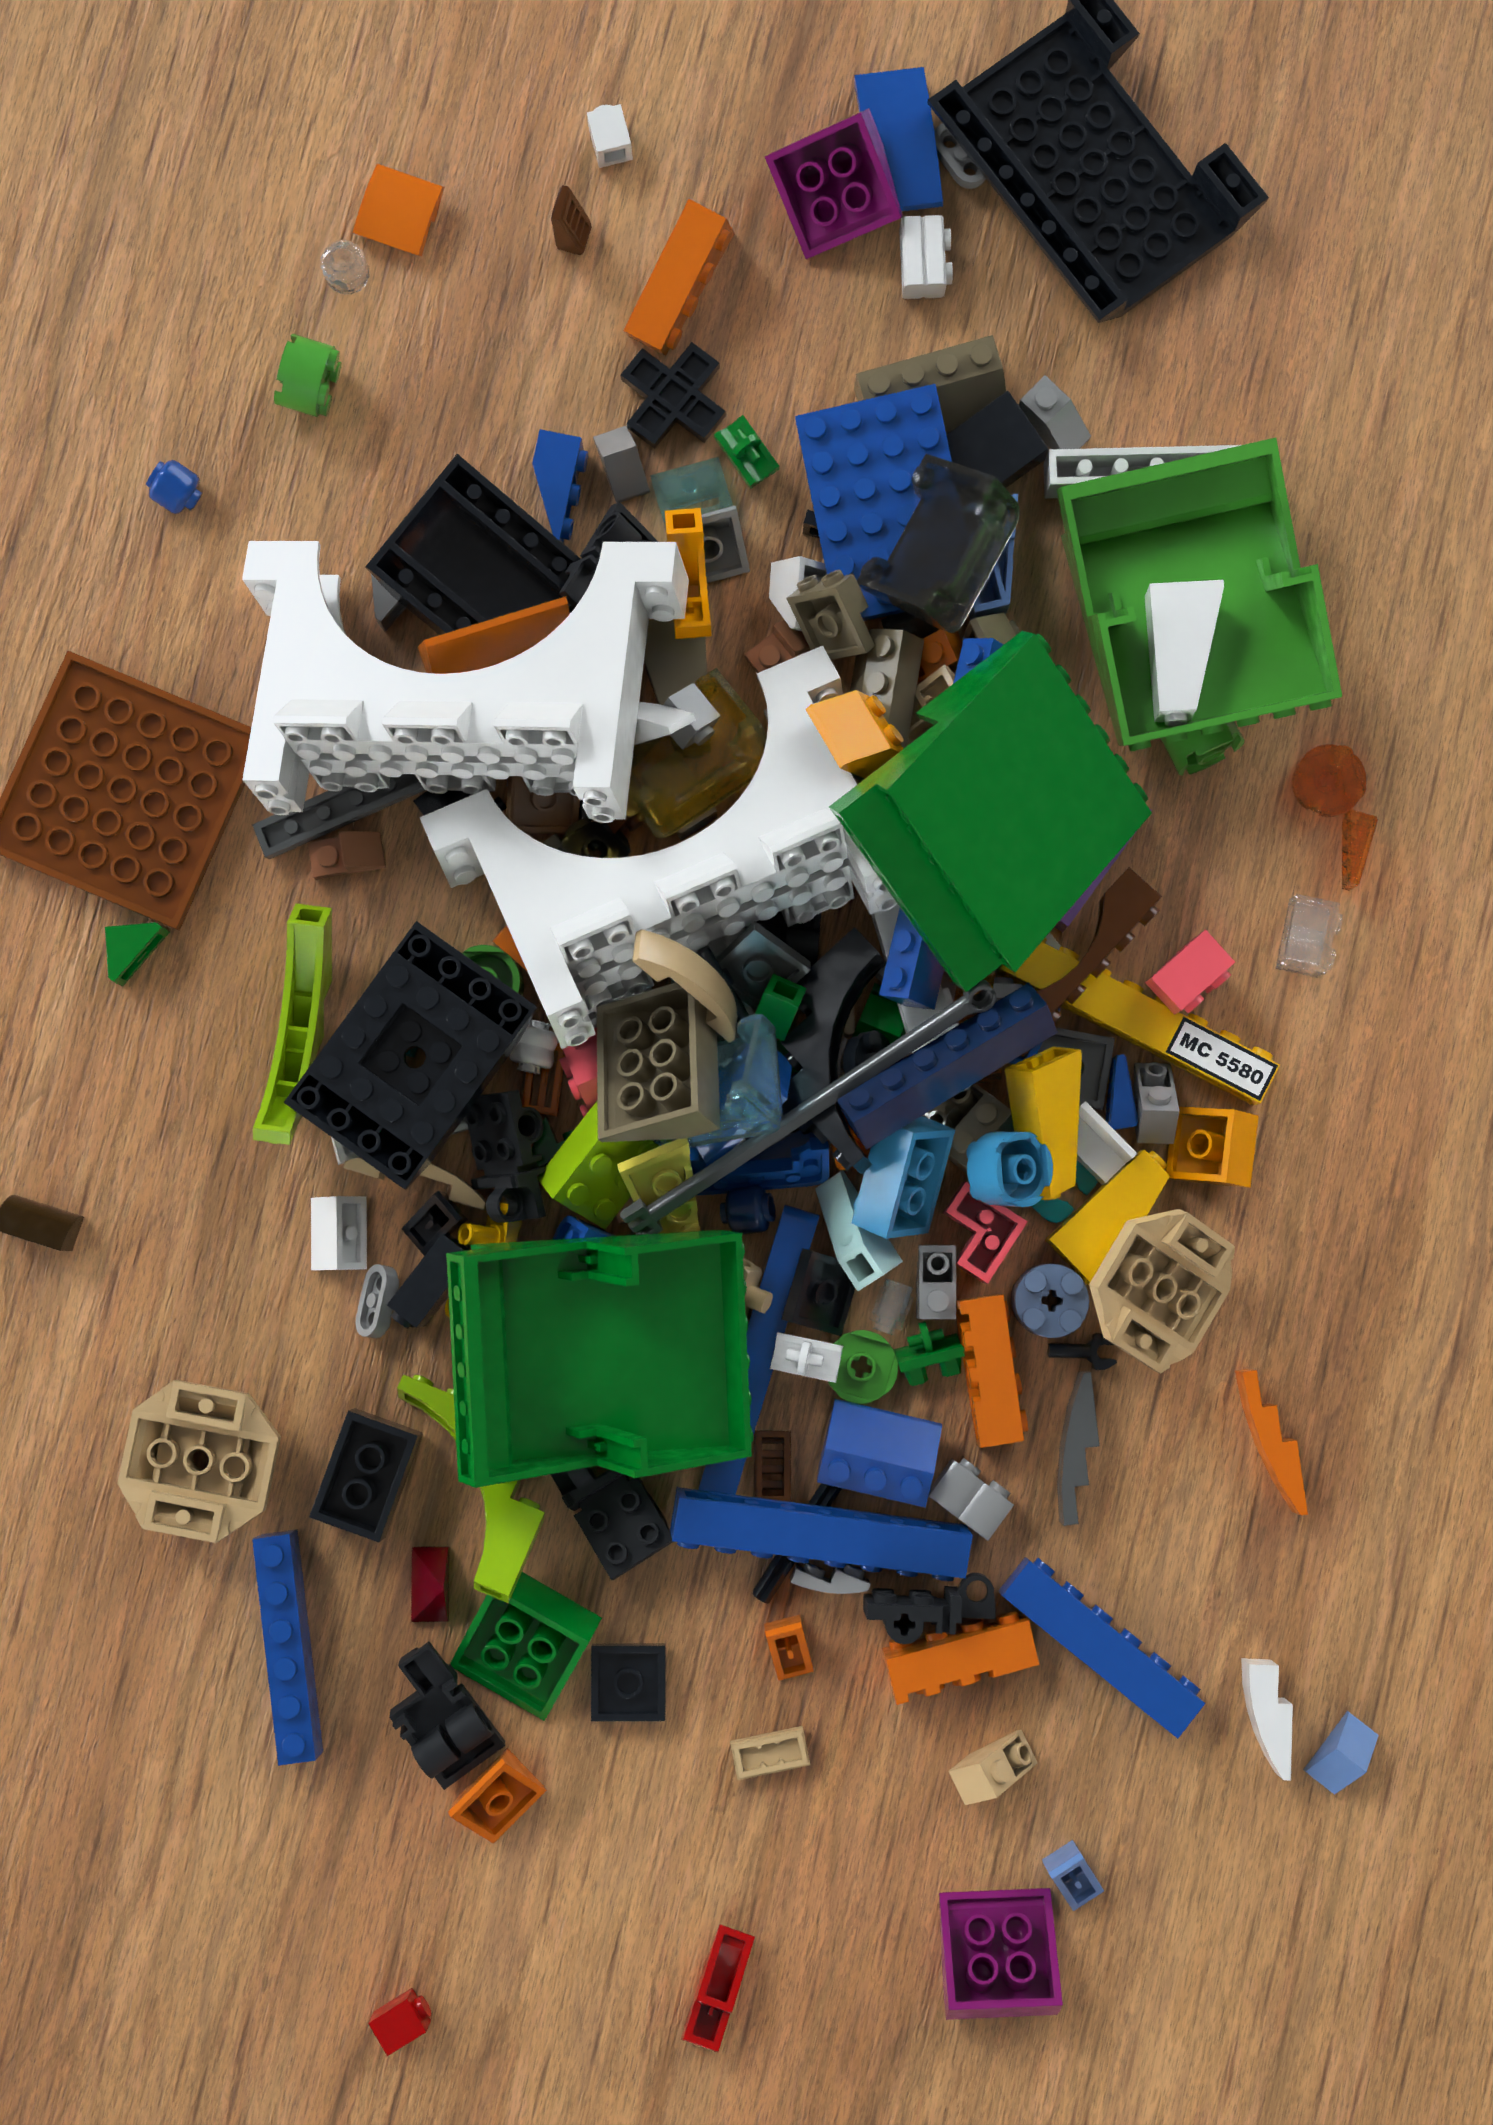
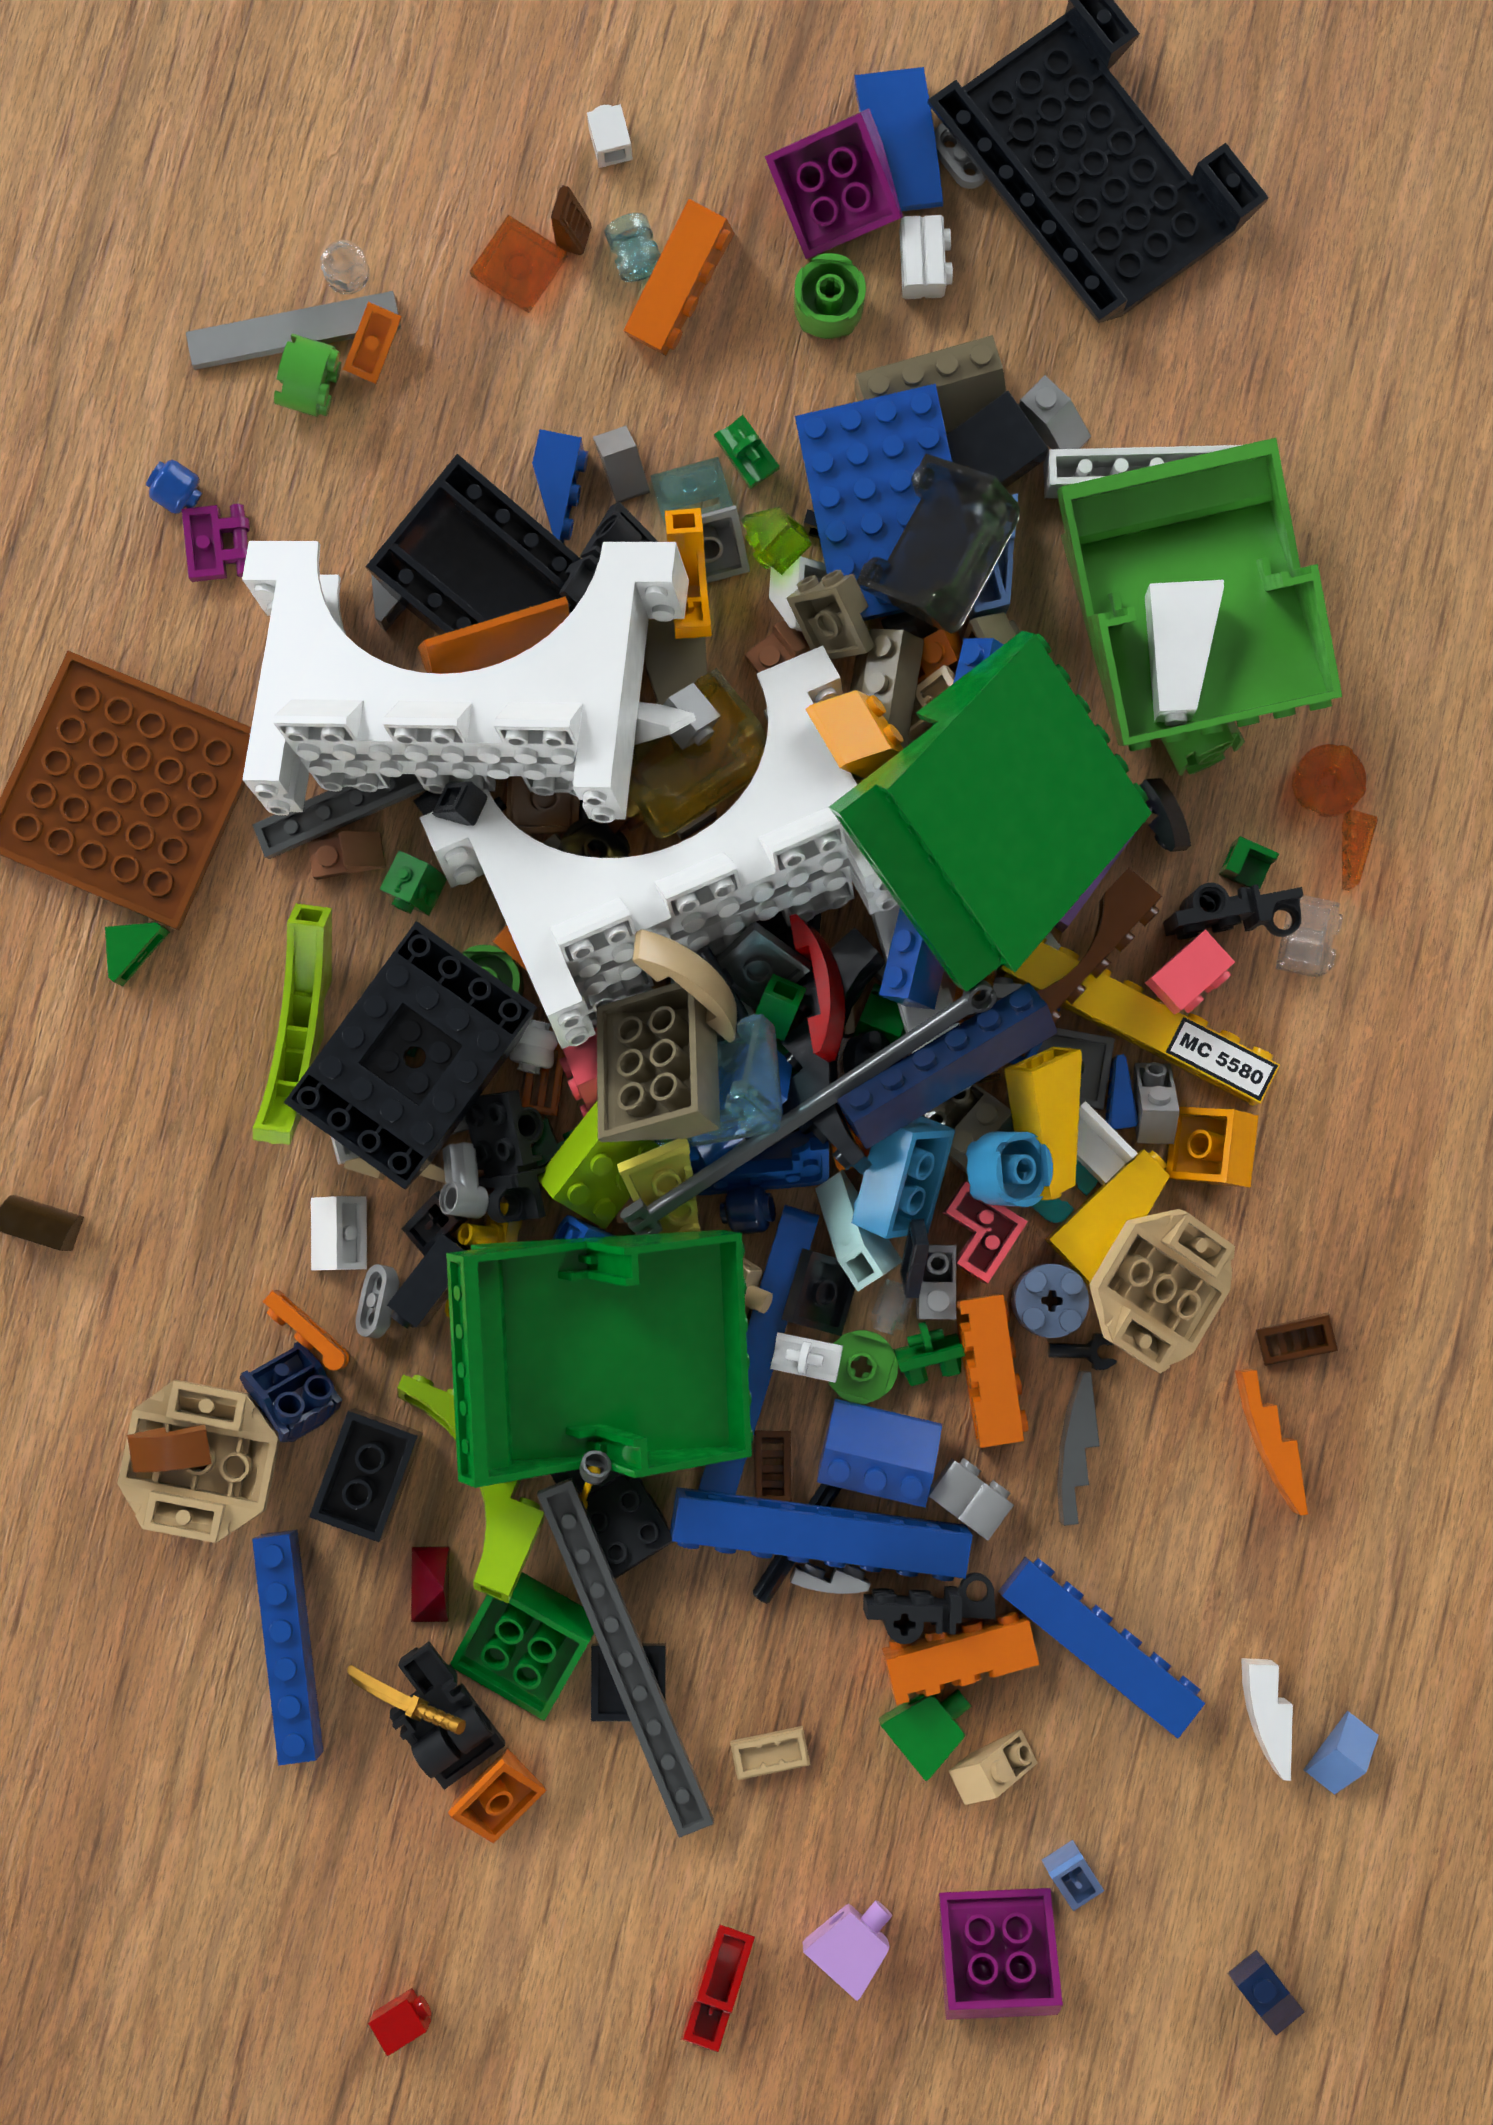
orange slope [352,164,445,256] -> none
black plate [620,342,726,449] -> none
orange slope [764,1614,814,1681] -> none
none -> dark orange slope [127,1424,212,1472]
none -> magenta plate [182,504,250,582]
none -> light grey tile [186,291,401,370]
none -> dark blue slope [240,1342,342,1443]
none -> orange plate [262,1290,351,1370]
none -> orange plate [343,301,402,384]
none -> pearl gold sword [347,1665,466,1735]
none -> green head [380,851,447,916]
none -> black slope [432,781,487,826]
none -> light grey piece [439,1142,489,1219]
none -> clear orange tile [469,215,568,313]
none -> dark grey plate [537,1477,714,1838]
none -> dark grey hinge [579,1450,612,1509]
none -> clear light blue wheel [604,213,661,282]
none -> clear neon green slope [741,507,812,575]
none -> red slope [789,914,845,1062]
none -> bright green brick [794,253,866,339]
none -> lavender torso [802,1900,892,2001]
none -> green torso [879,1688,972,1781]
none -> black tile [900,1219,929,1298]
none -> black slope [1140,778,1191,852]
none -> black plate [1163,883,1304,940]
none -> green panel [1219,836,1279,889]
none -> dark blue slope [1228,1950,1305,2035]
none -> reddish brown slope [1256,1312,1338,1366]

